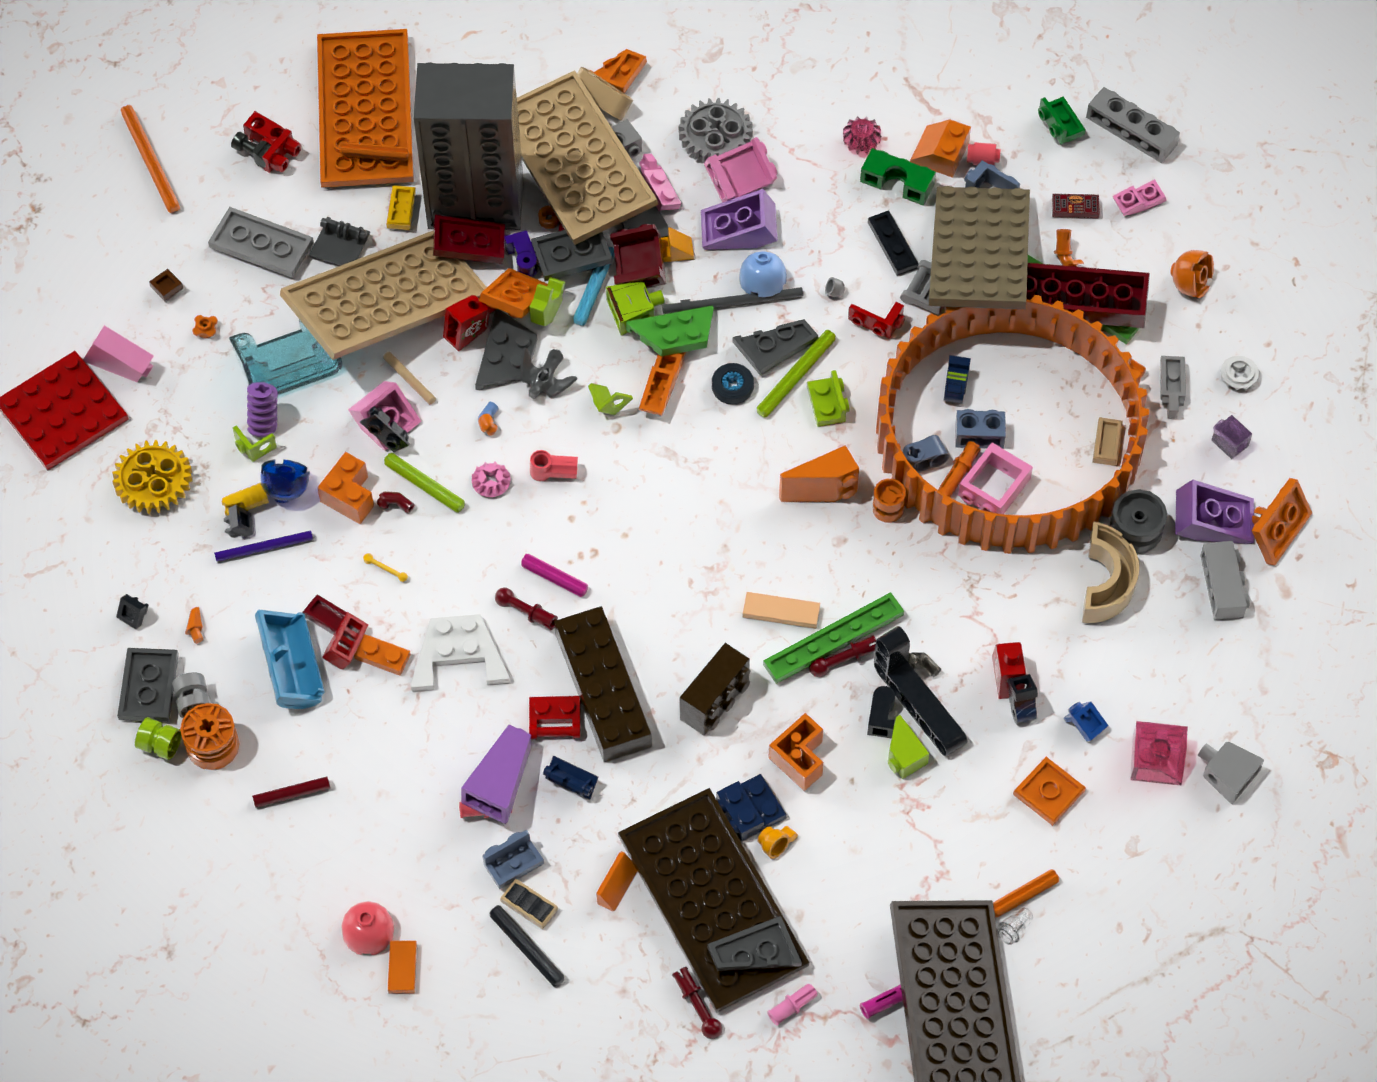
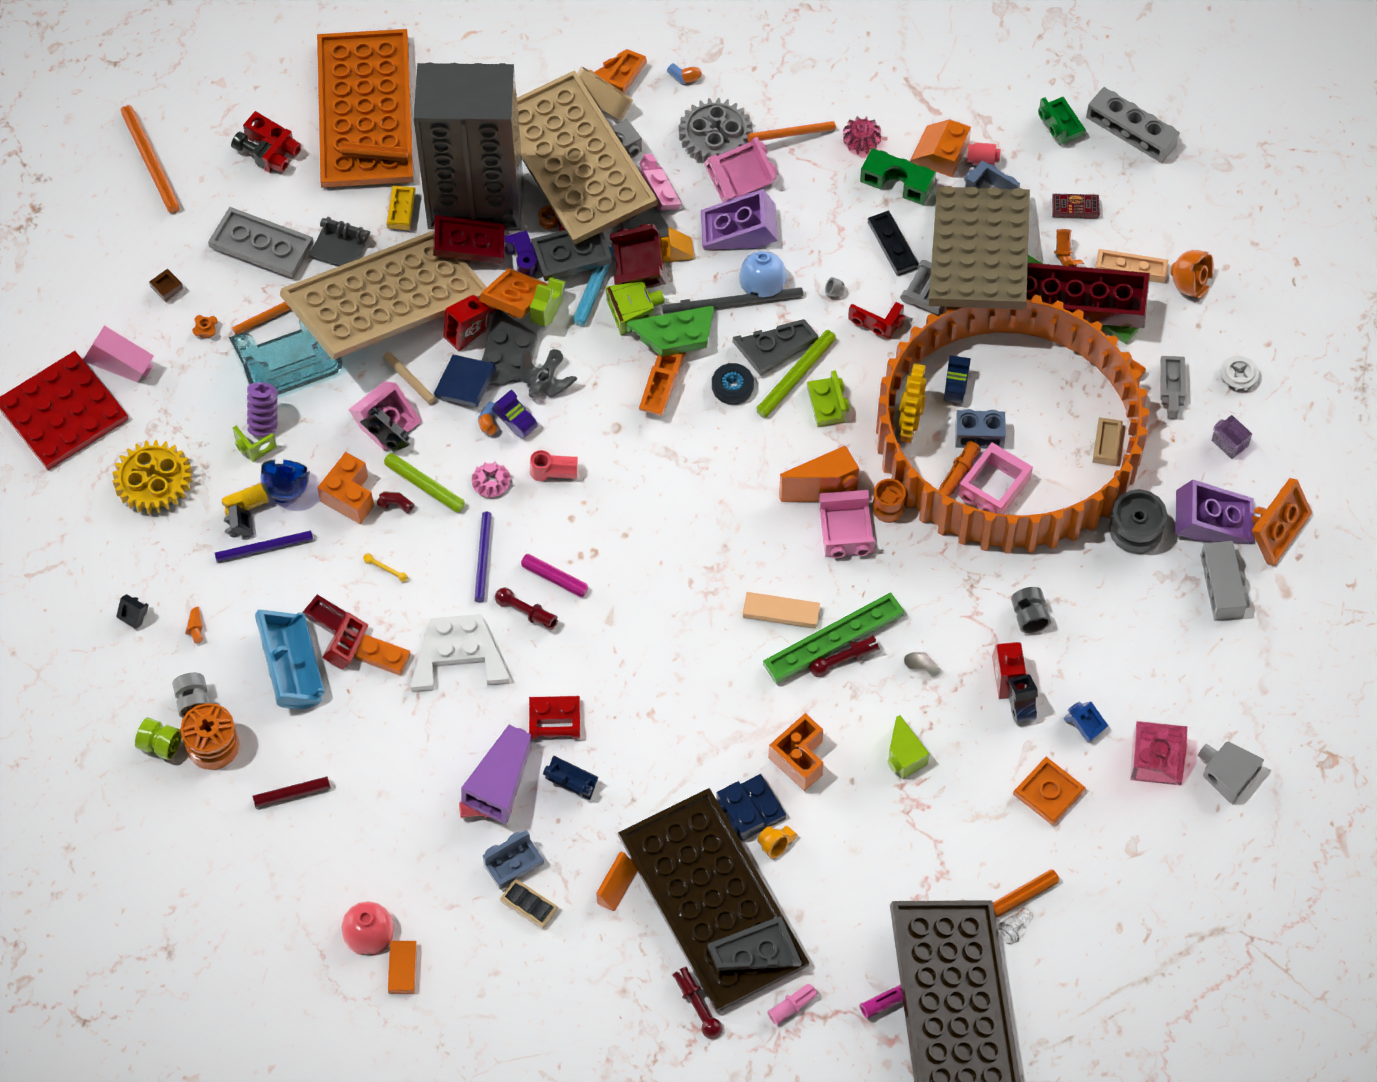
dark grey plate [117,648,179,722] -> none
black axle [489,905,564,987] -> none
dark brown brick [554,606,652,763] -> none
lime bracket [588,383,633,415] -> none
dark brown brick [679,642,751,736] -> none
black leg [867,686,895,739] -> none
black beam [874,626,968,756] -> none
sand blue piece [903,435,949,473] -> none
tan brick [1082,522,1139,623] -> none
bright pink slope [1113,179,1166,216] -> none
none -> orange bar [232,302,291,336]
none -> dark blue tile [434,354,497,408]
none -> dark purple bar [474,511,492,603]
none -> dark purple leg [492,389,538,439]
none -> arm [667,63,702,84]
none -> orange bar [747,121,836,142]
none -> bright pink panel [819,490,875,558]
none -> yellow gear [899,364,927,443]
none -> dark grey wheel [1011,587,1051,633]
none -> light nougat tile [1096,249,1169,284]

